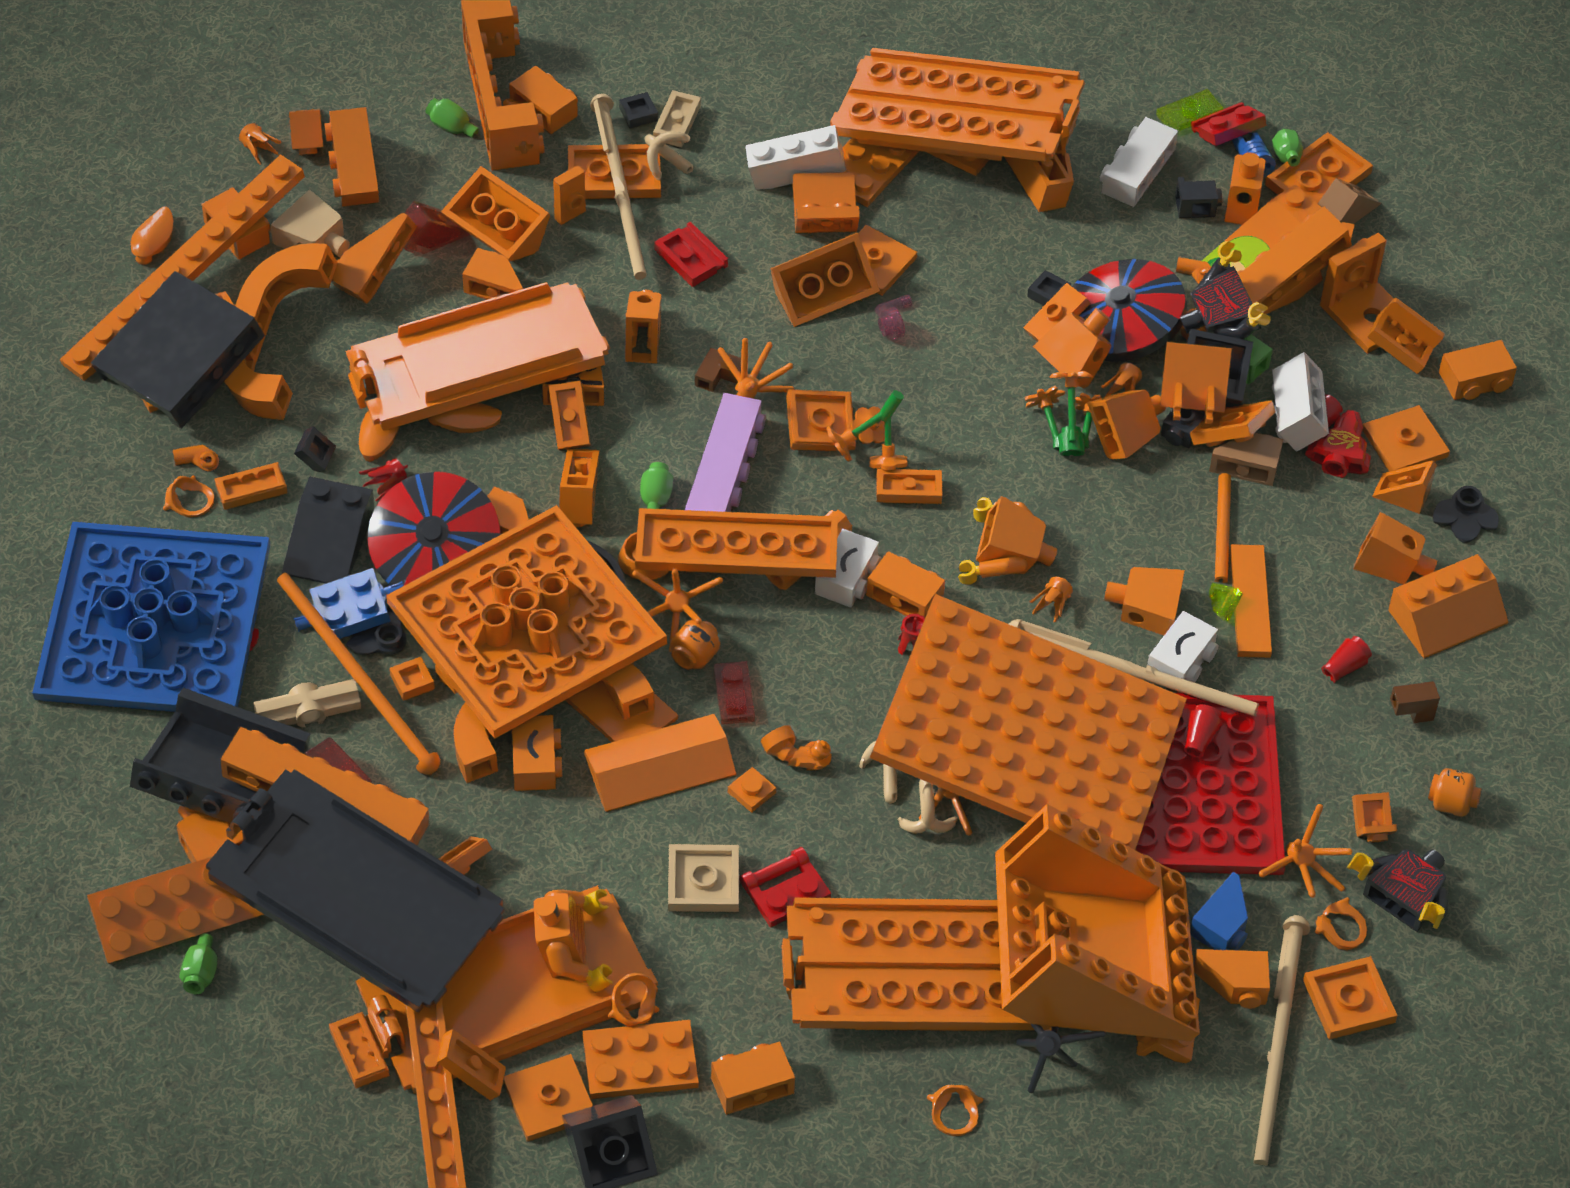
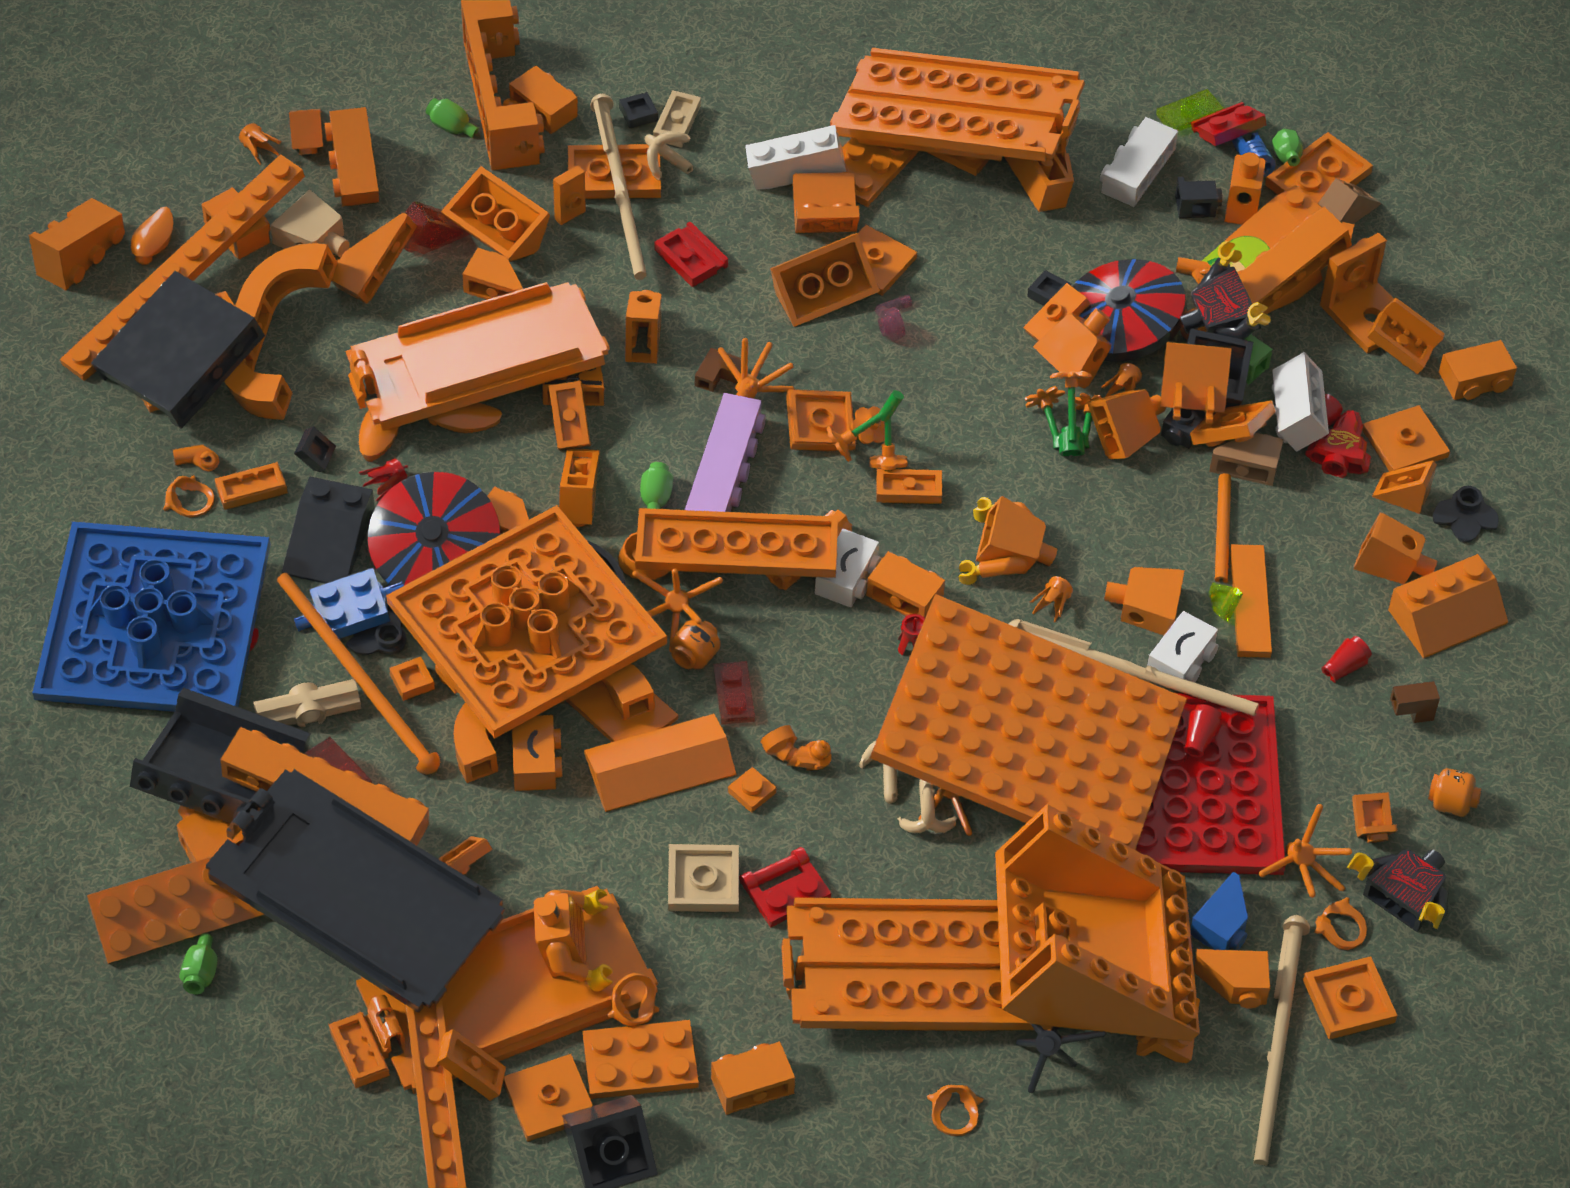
none -> orange wedge [29,198,125,290]

